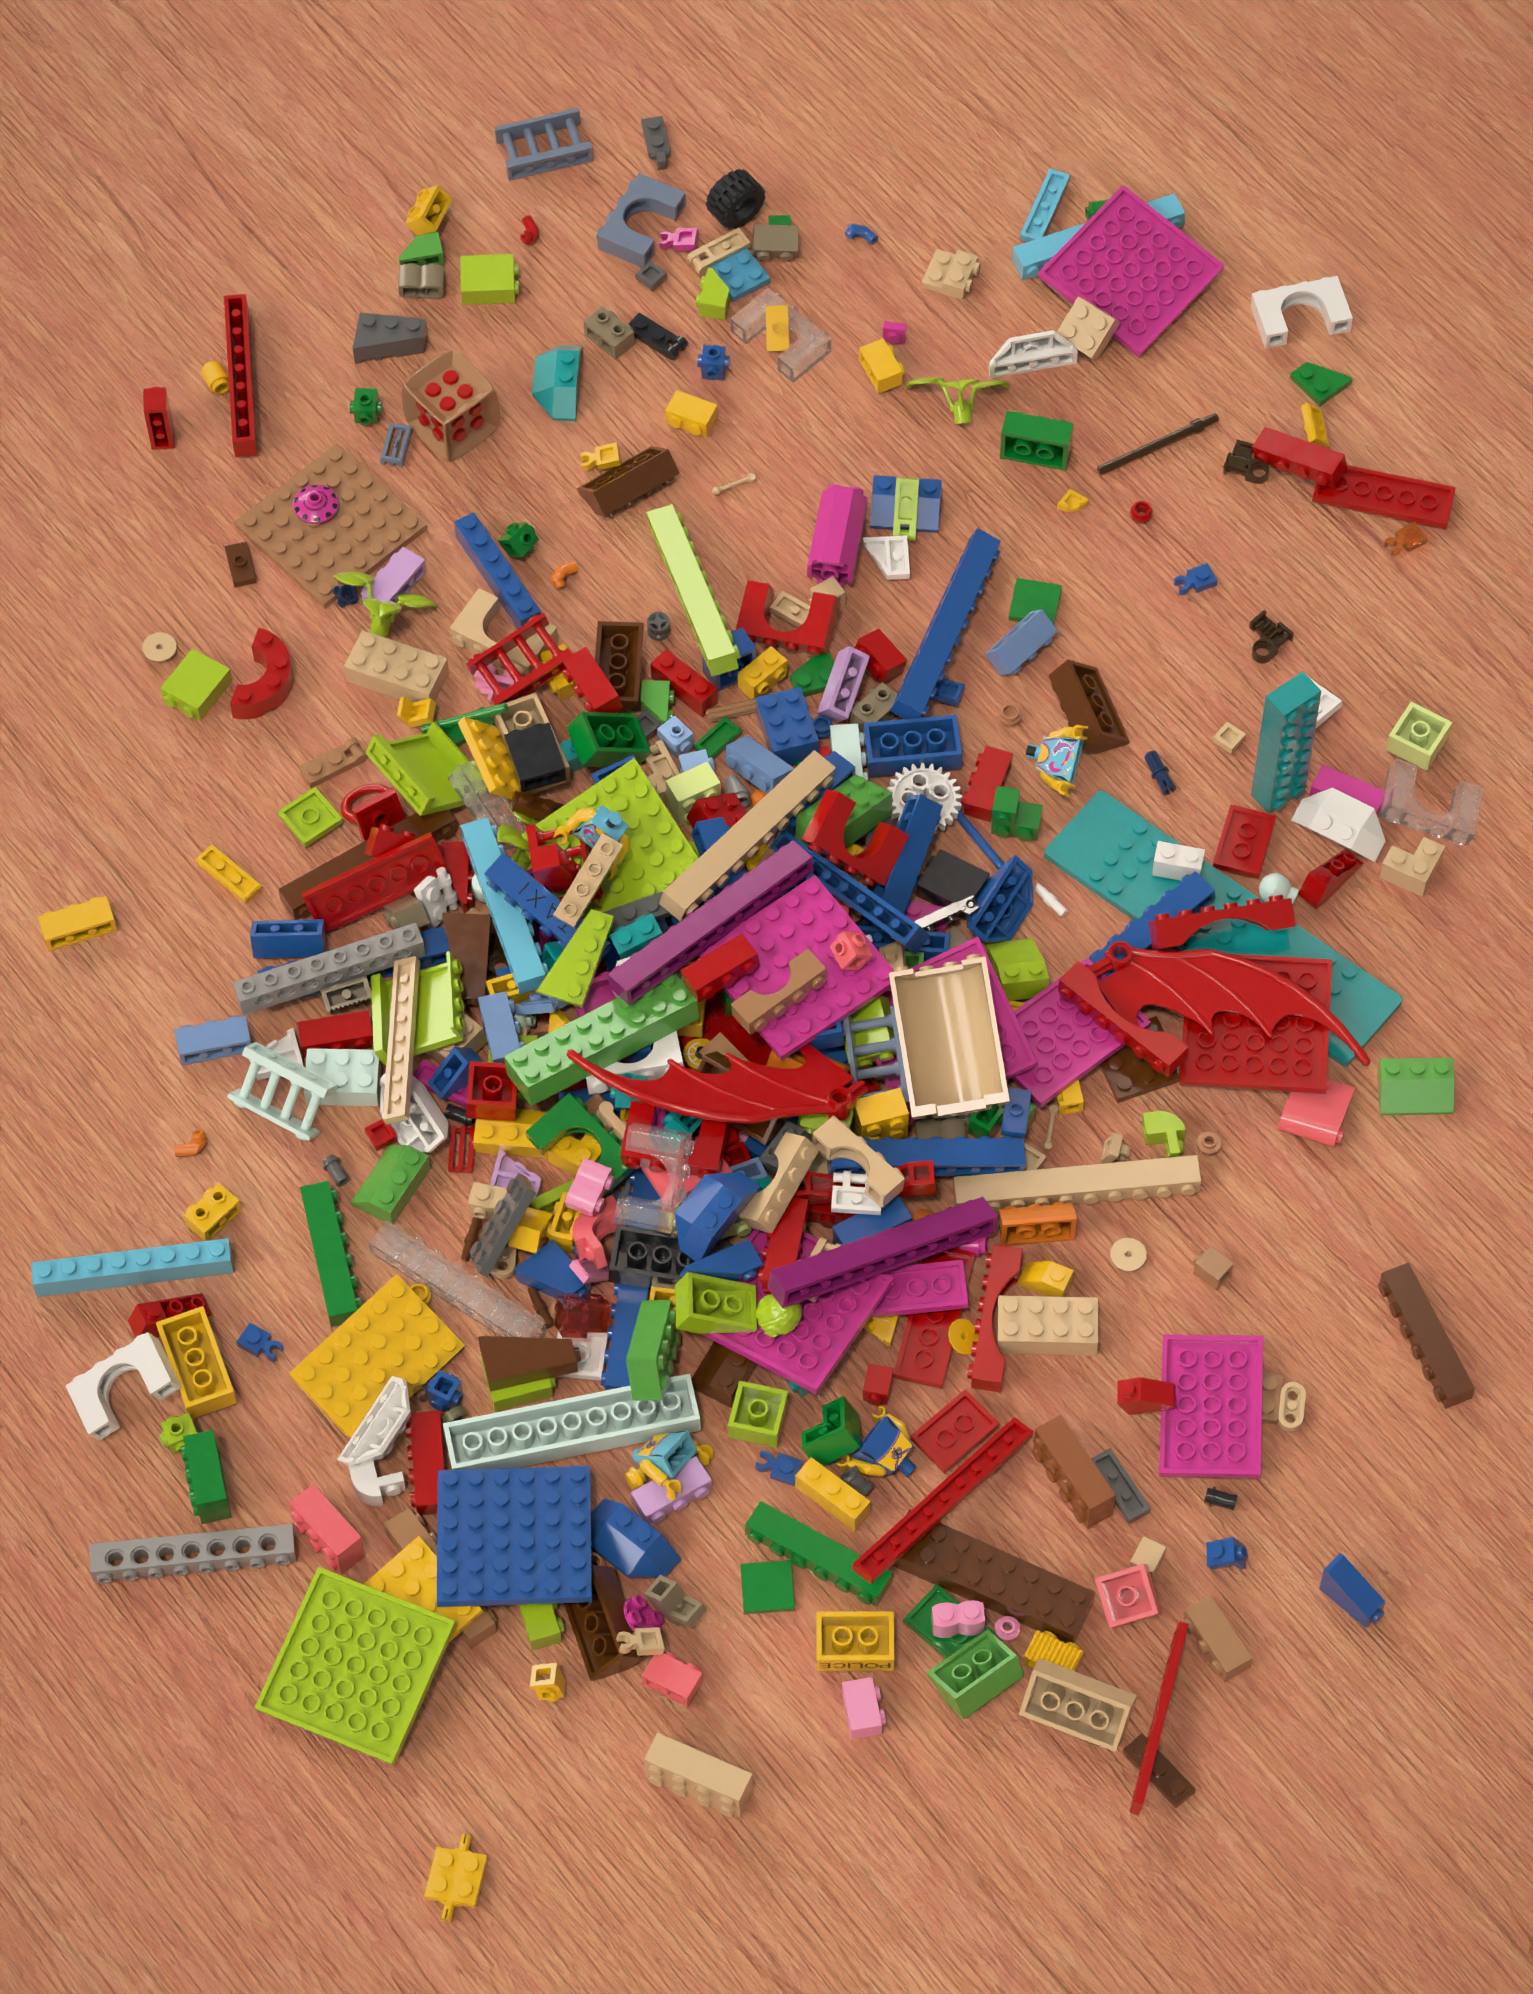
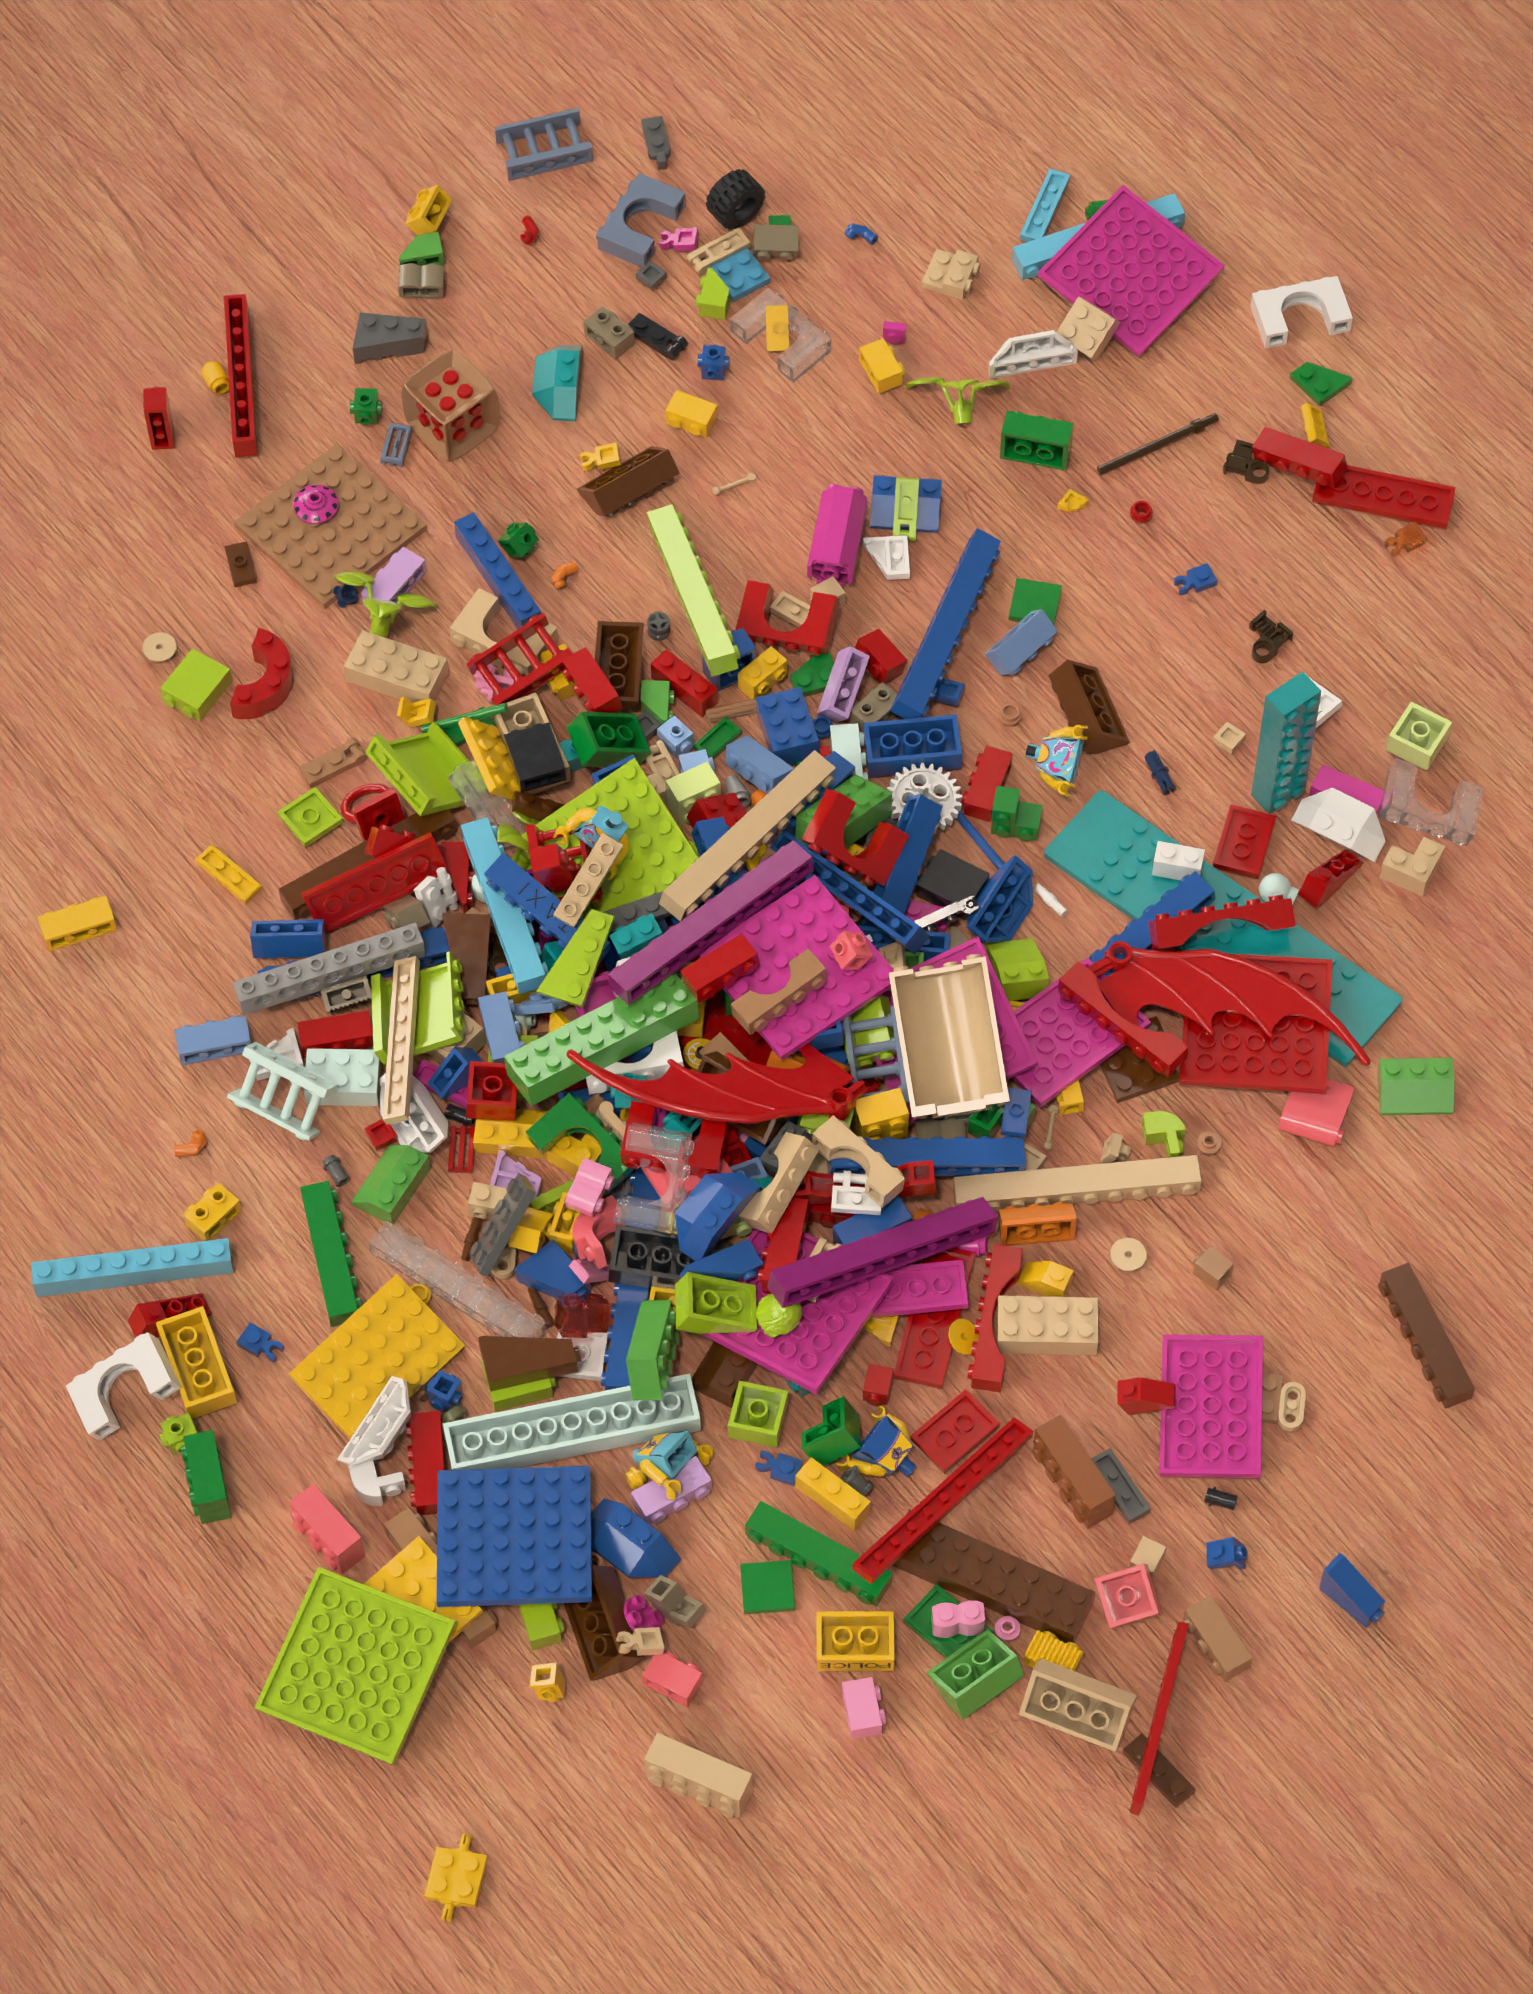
light grey brick [89,1524,297,1584] -> none
lime brick [460,254,519,305] -> none

